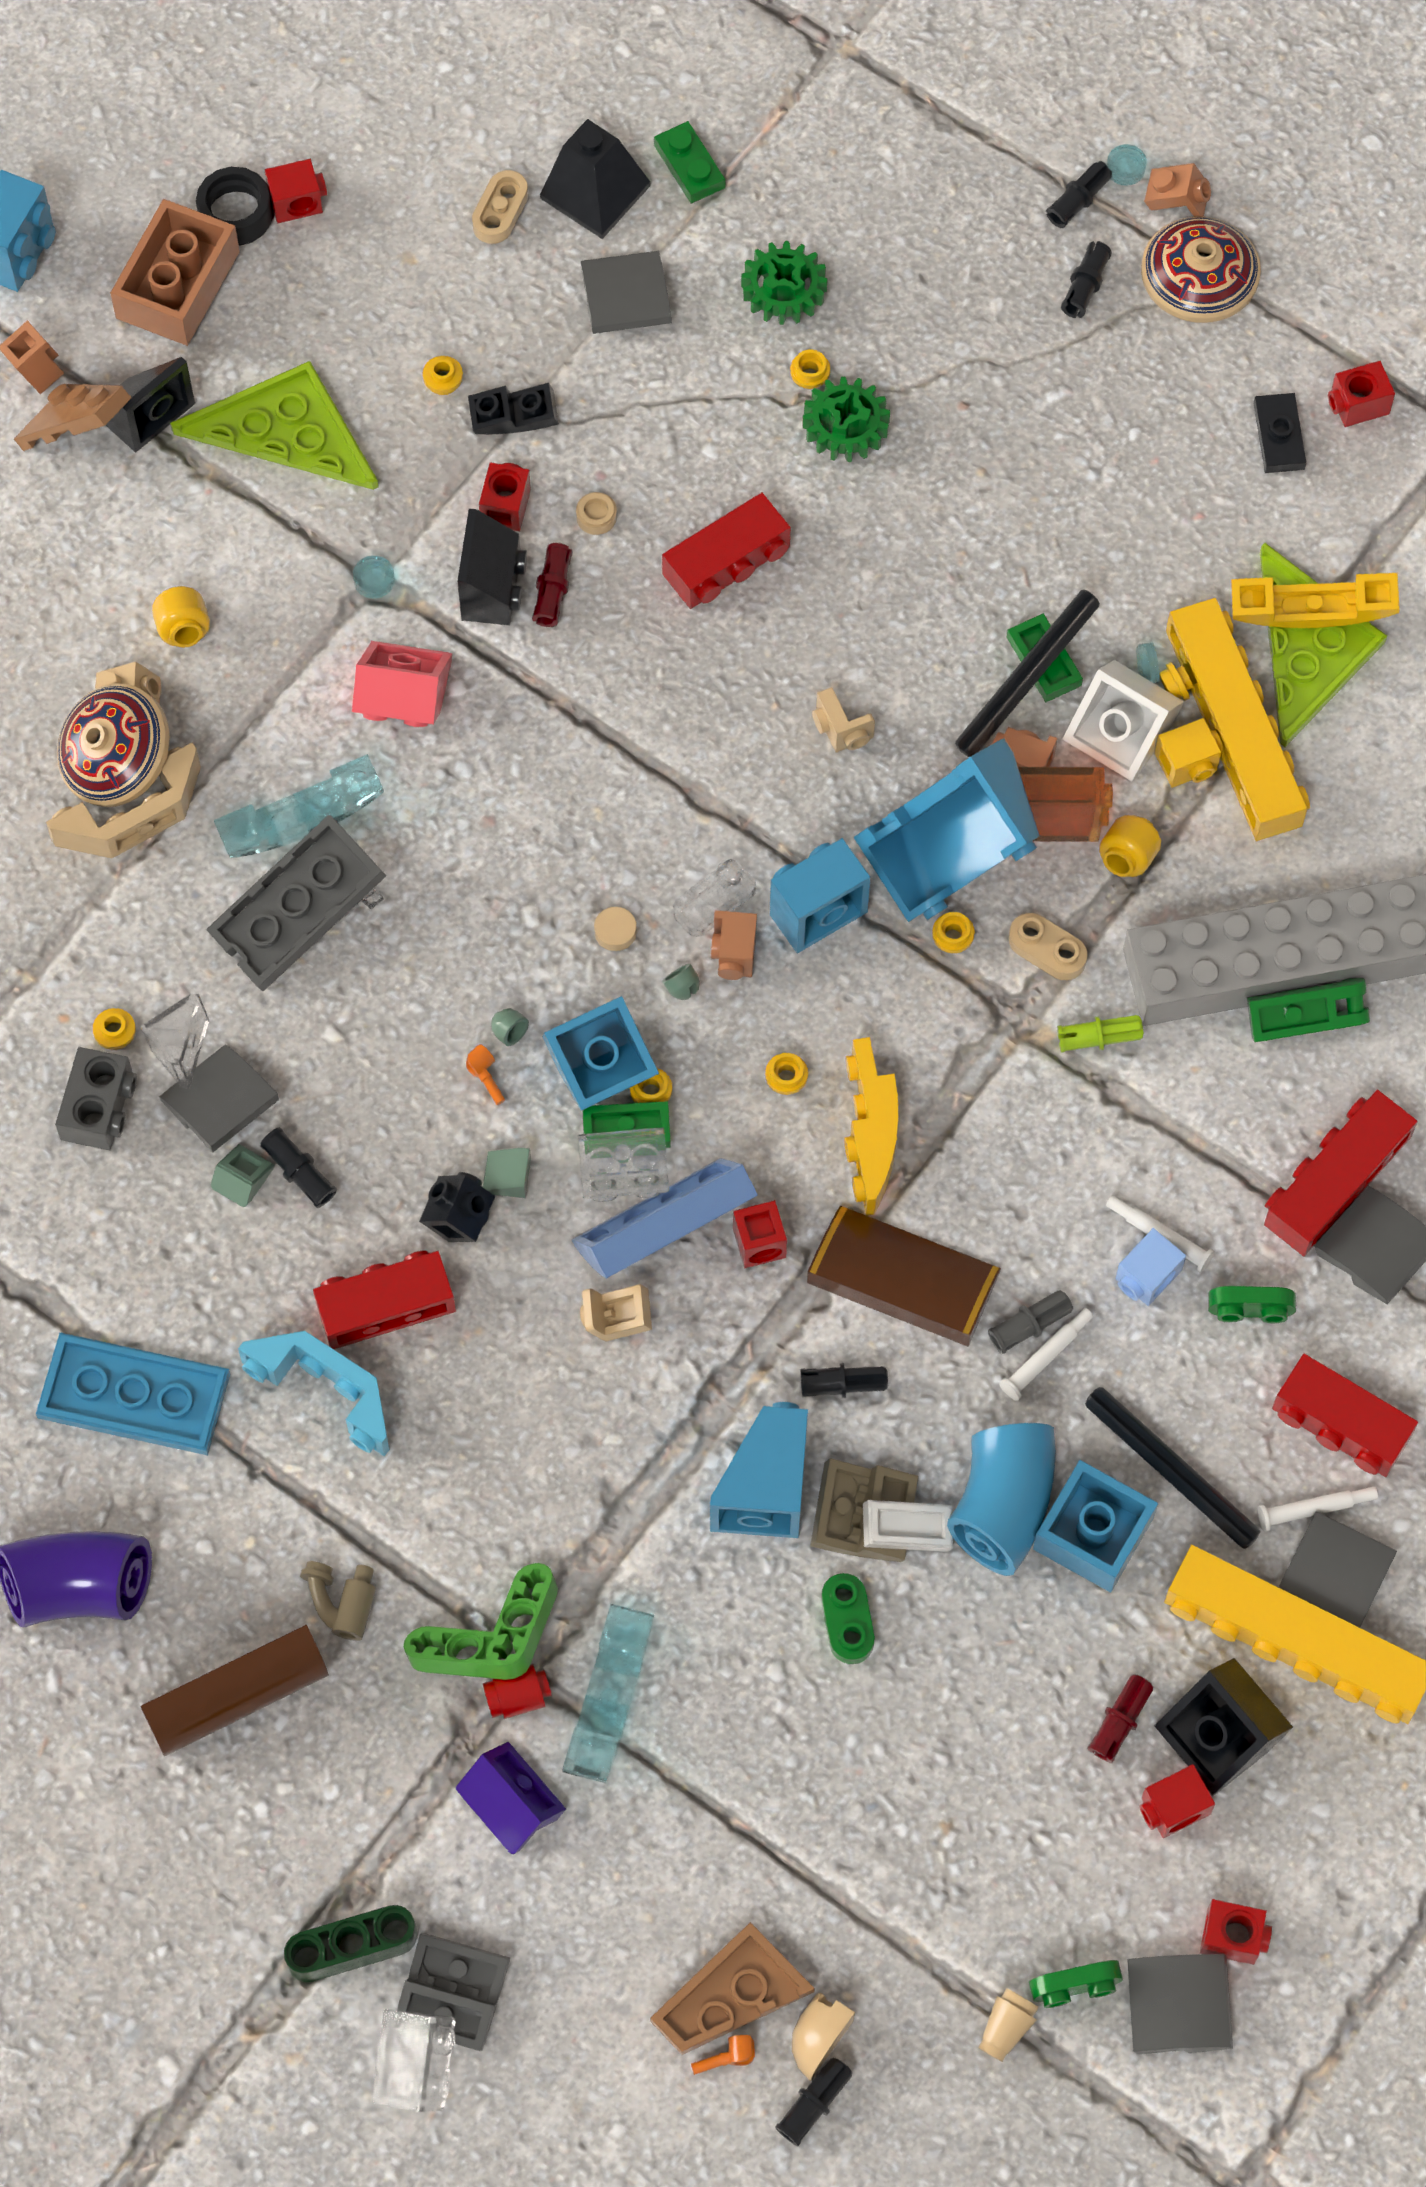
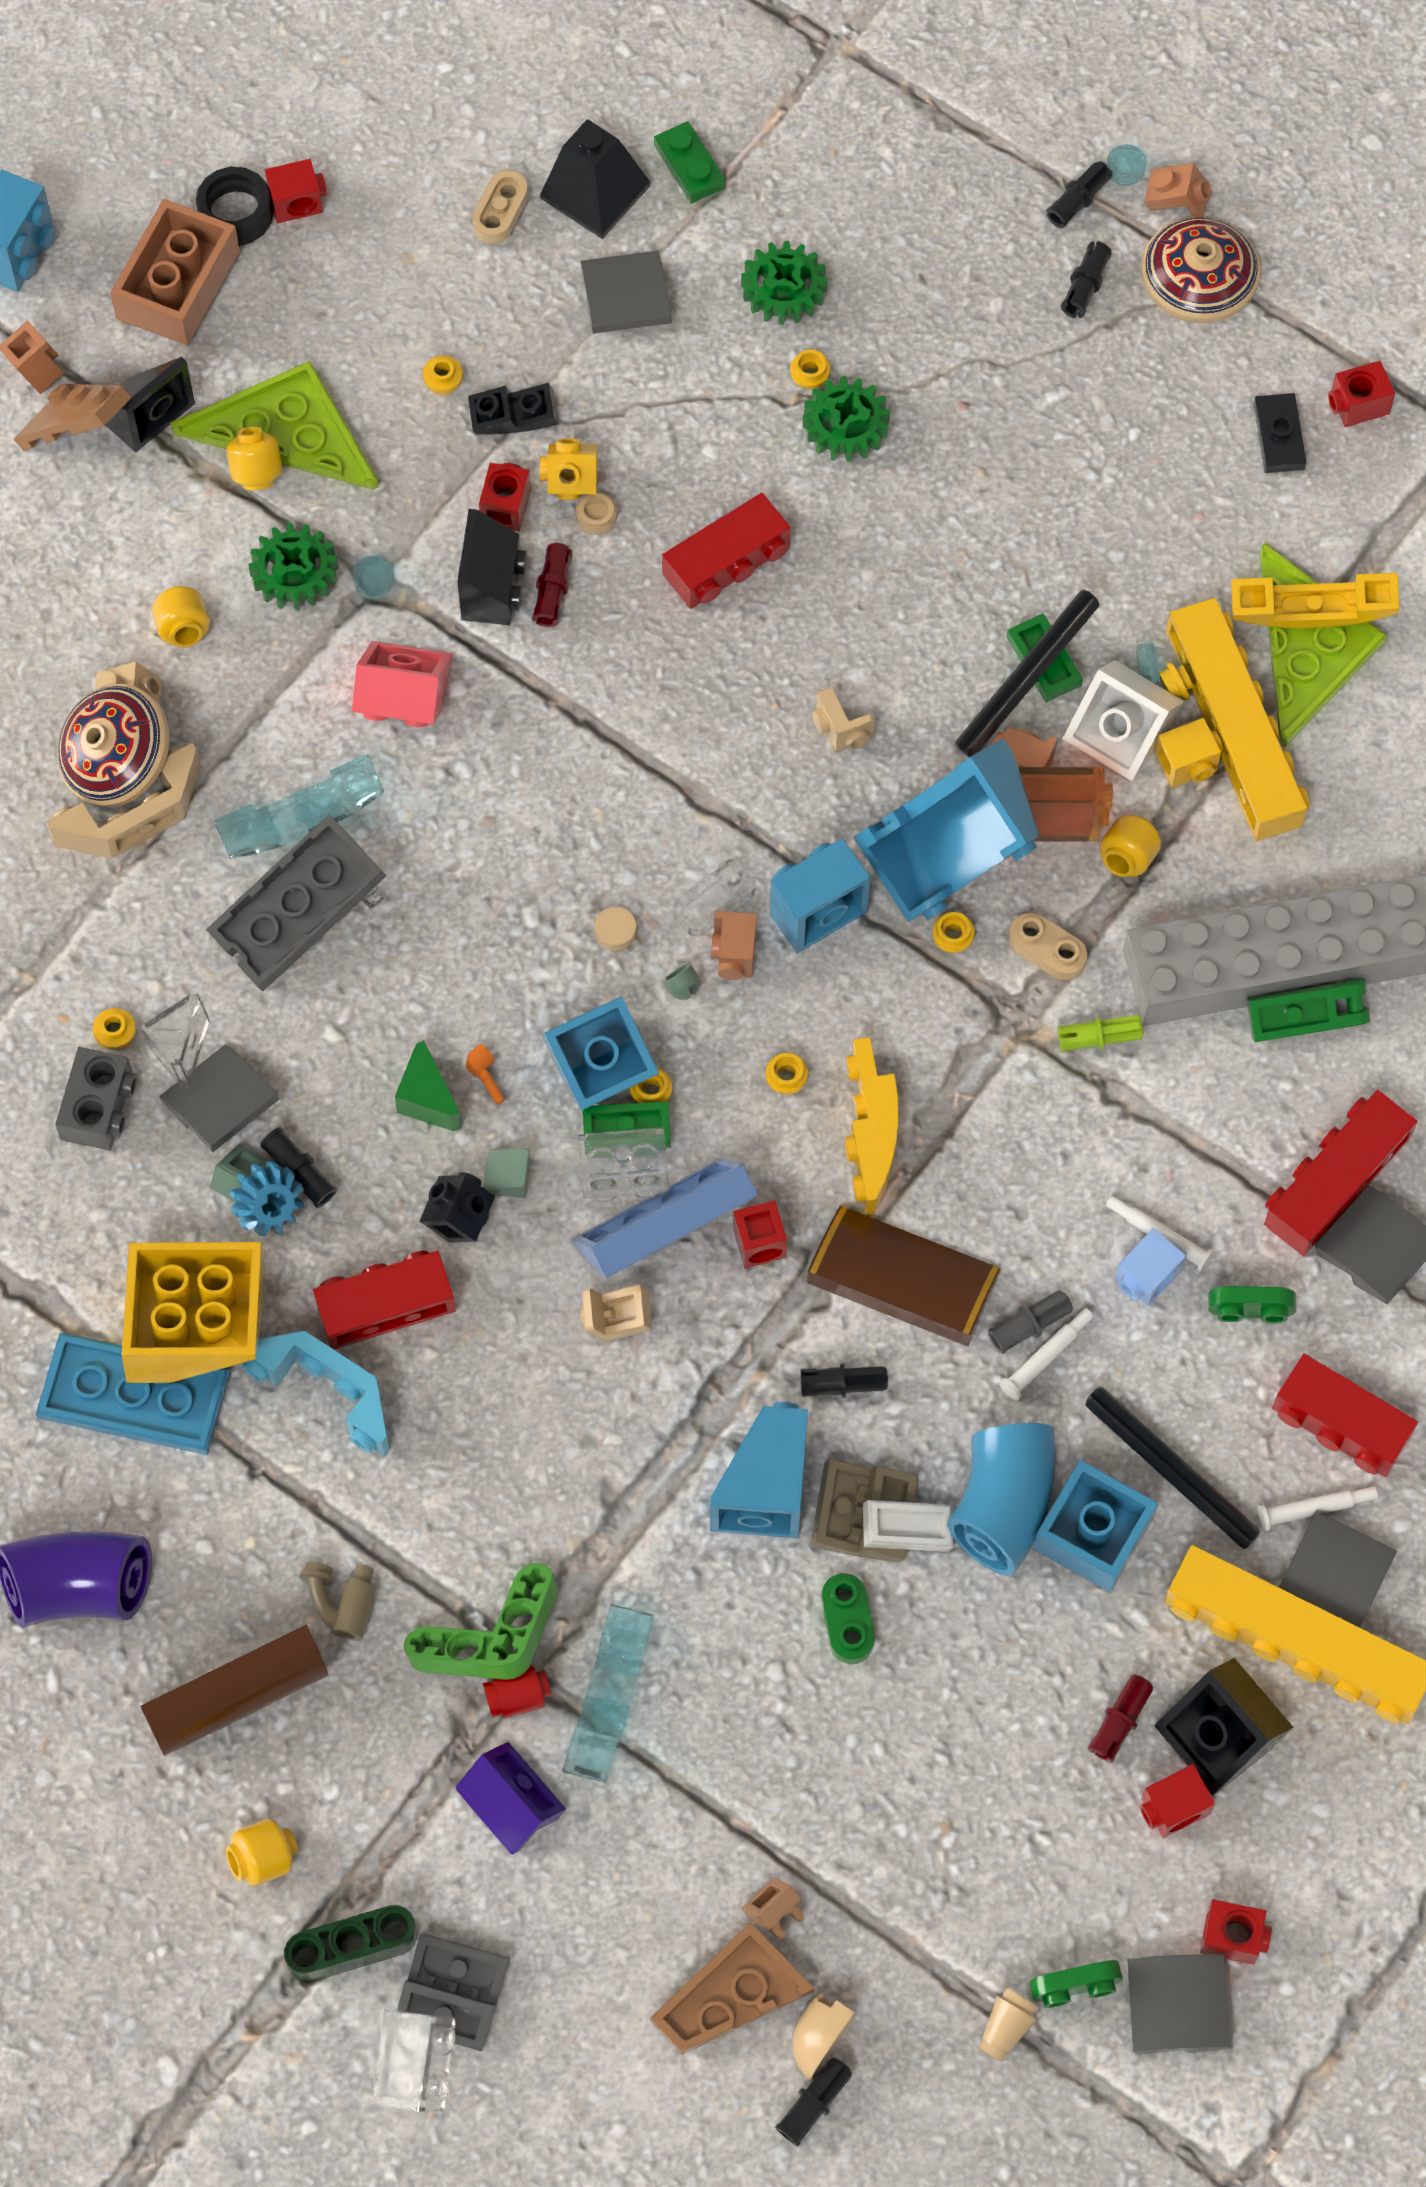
sand green hinge [491,1008,529,1046] -> none
orange hand [691,2035,755,2075] -> none
none -> yellow slope [121,1242,265,1383]
none -> yellow head [225,1819,298,1887]
none -> yellow head [226,427,282,491]
none -> dark azure gear [229,1161,305,1237]
none -> green gear [248,523,339,610]
none -> green slope [395,1040,462,1131]
none -> yellow brick [540,438,598,500]
none -> medium nougat tile [741,1877,804,1939]

